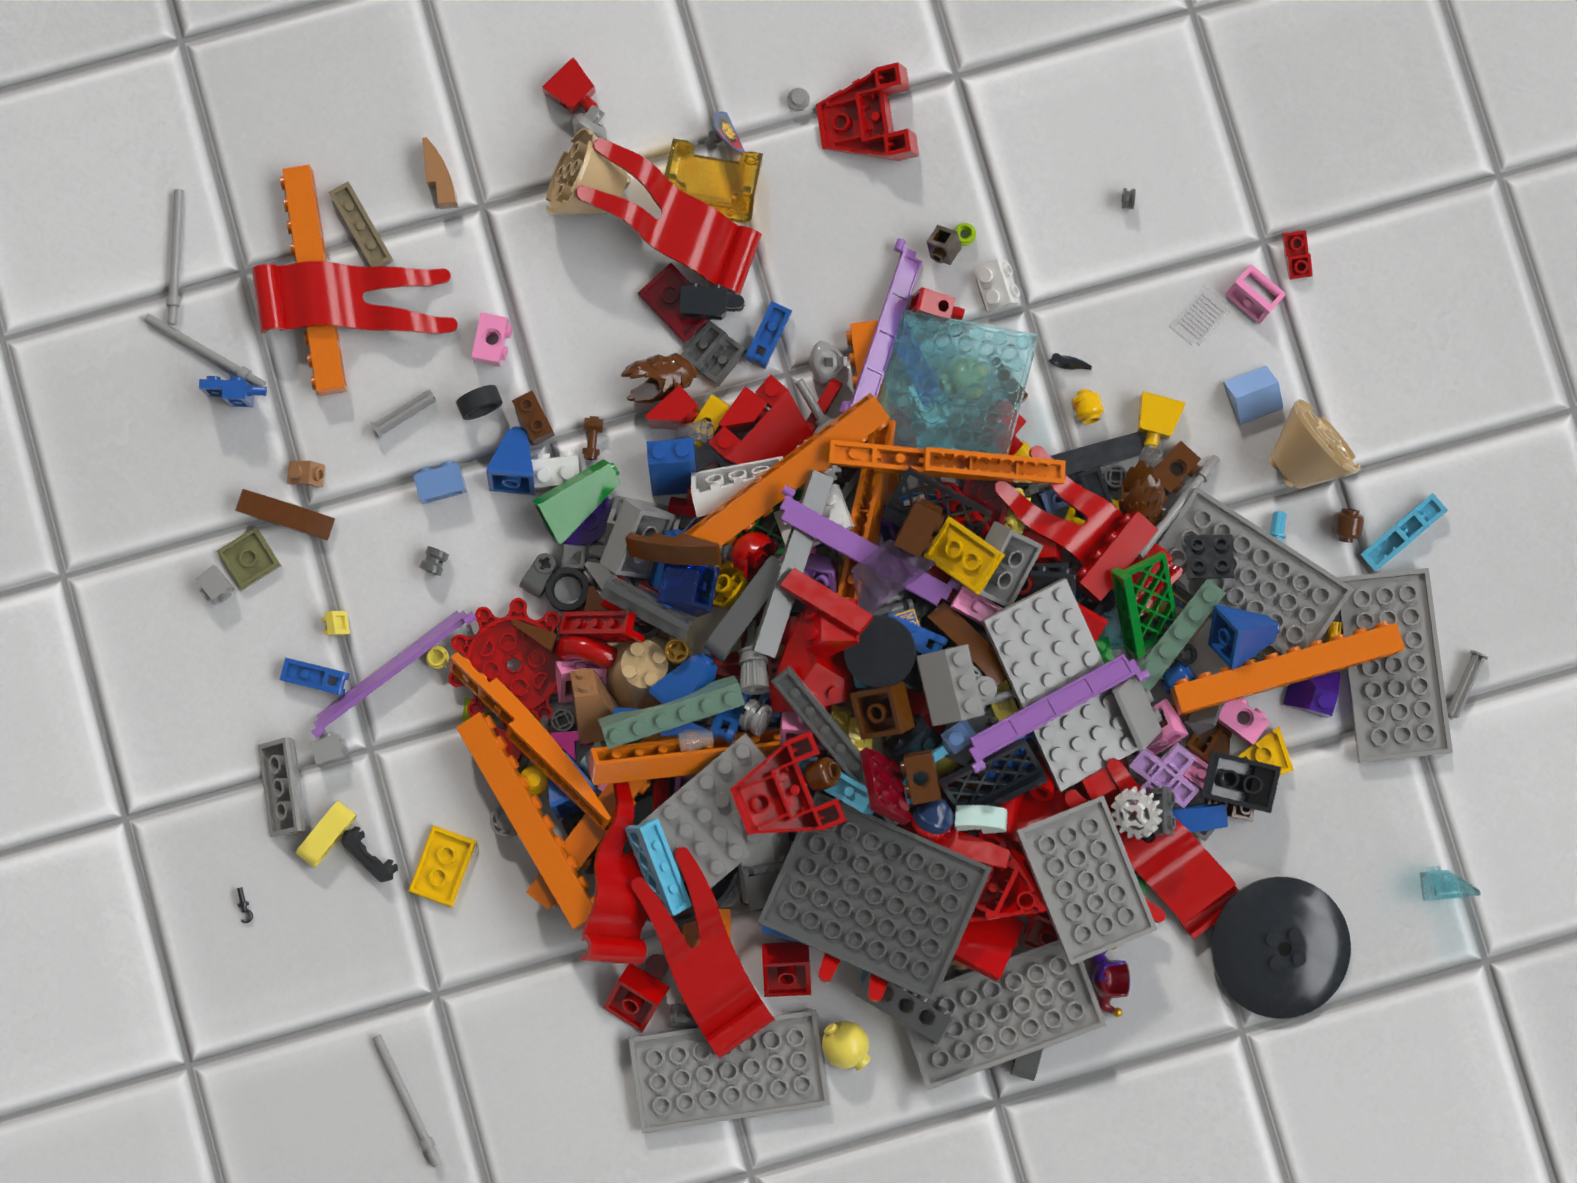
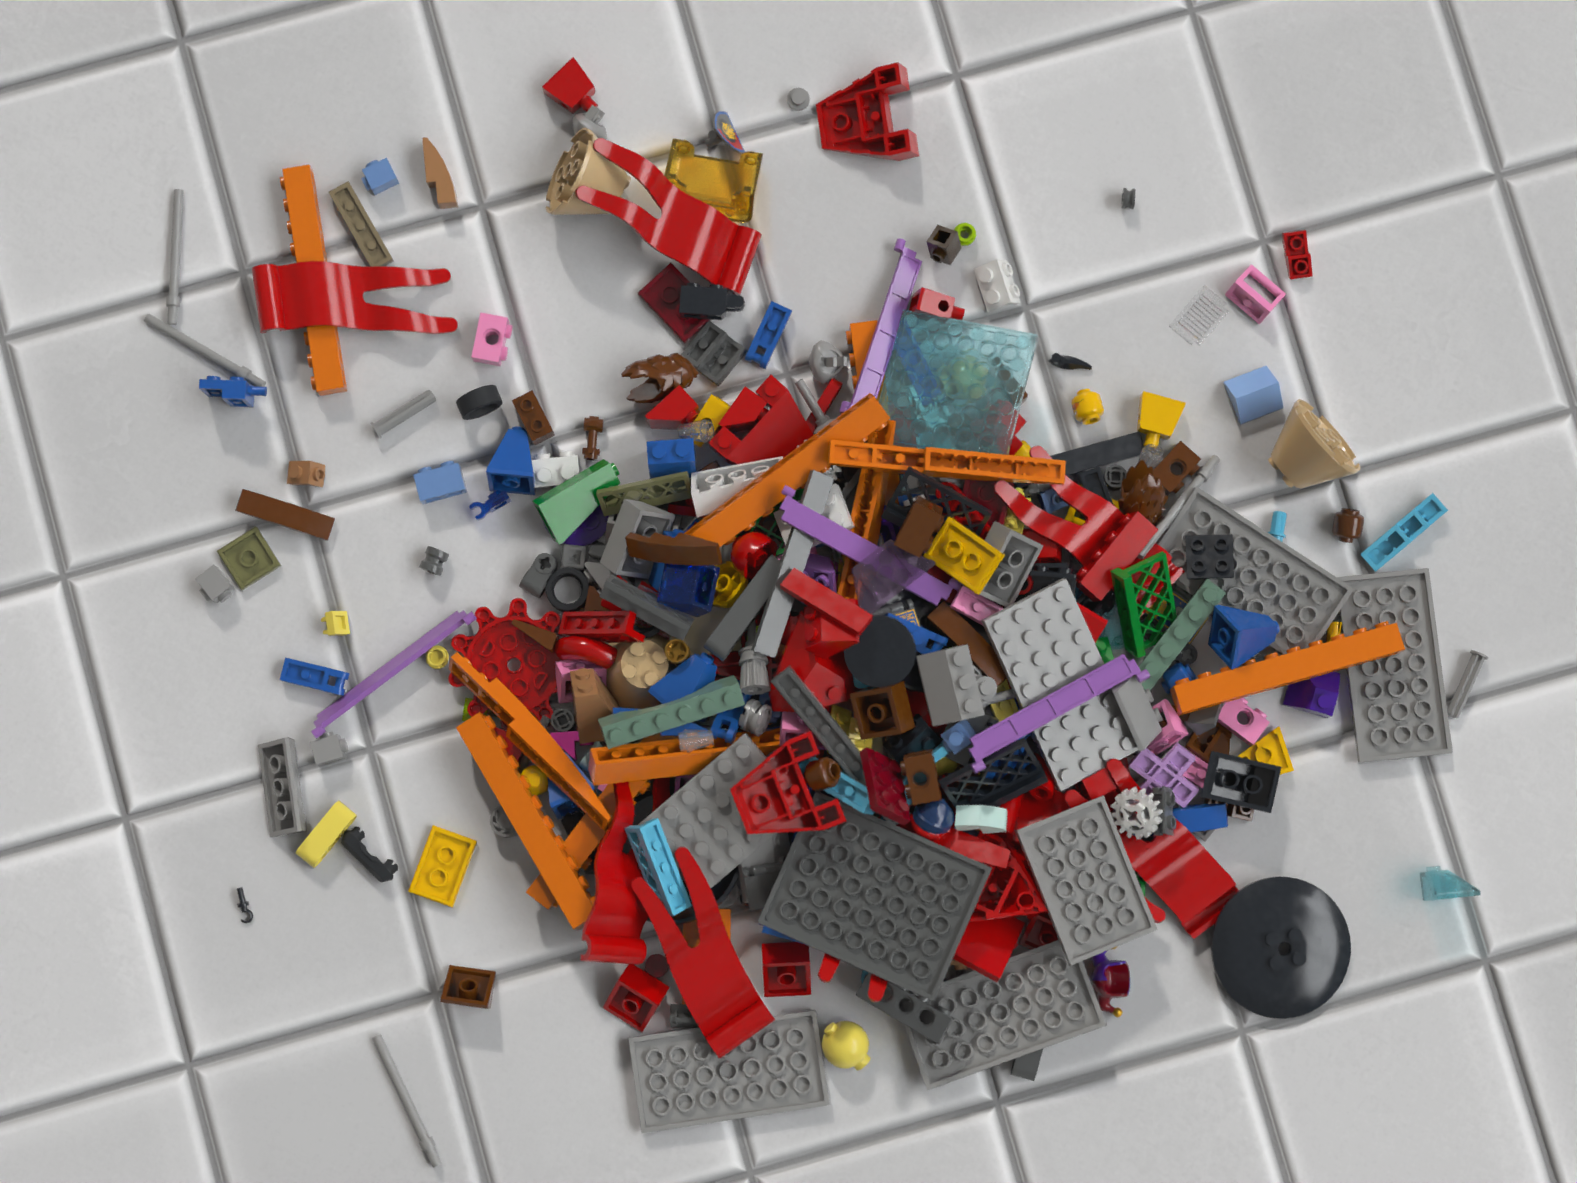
none -> medium blue brick [361,158,400,195]
none -> reddish brown slope [440,965,496,1009]
none -> clear blue plate [469,490,511,521]
none -> olive fence [597,471,692,516]

